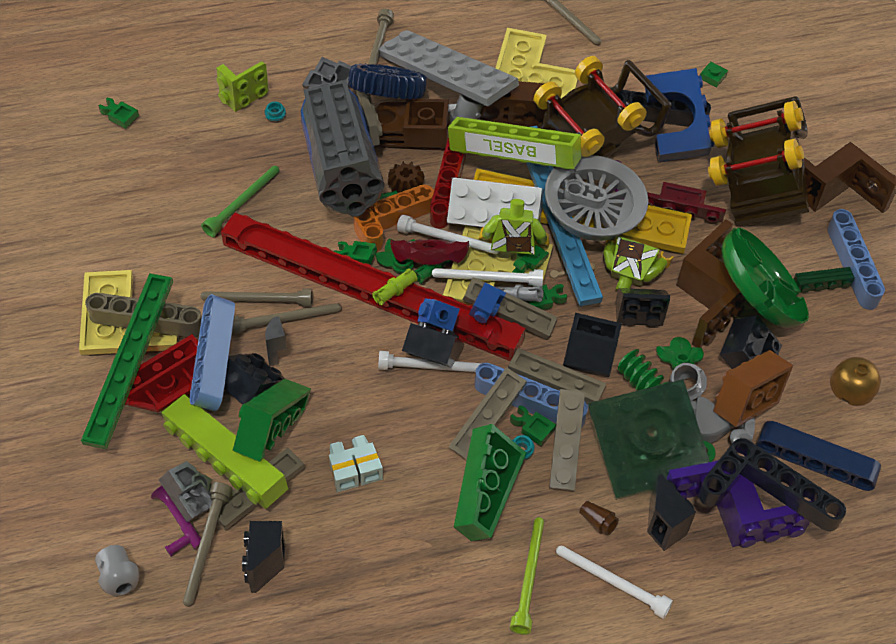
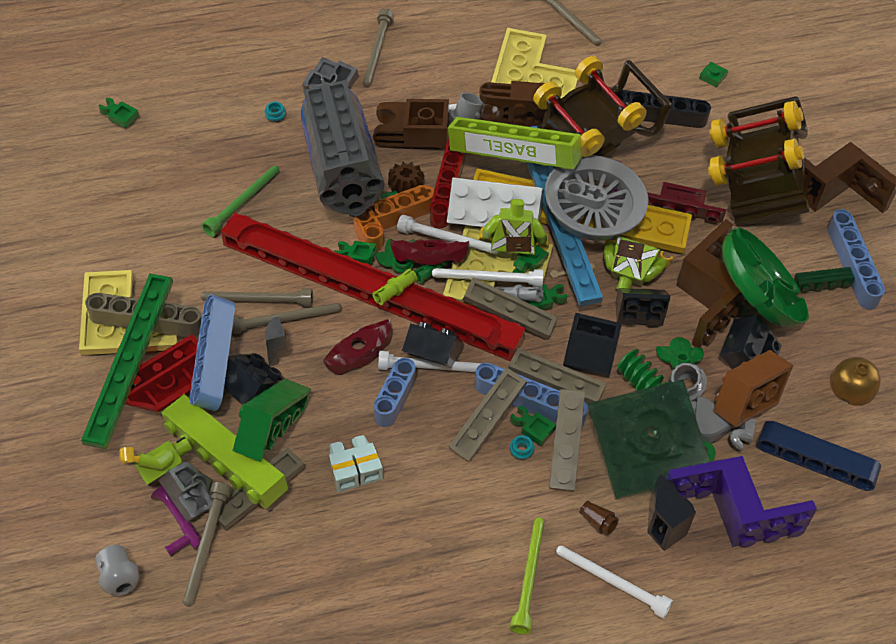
lime bracket [216,61,268,112] -> none
black slope [242,521,285,593] -> none
dark blue gear [348,63,427,100] -> none
dark tan plate [356,90,383,146] -> none
light grey plate [379,30,519,106] -> none
blue brick [418,299,460,331] -> none
green wedge [454,424,526,541] -> none
blue brick [469,282,506,323] -> none
blue arch [644,68,714,162] -> none
black beam [699,438,846,532] -> none
none -> lime torso [119,436,192,485]
none -> dark red piece [323,319,393,375]
none -> medium blue beam [374,358,416,427]

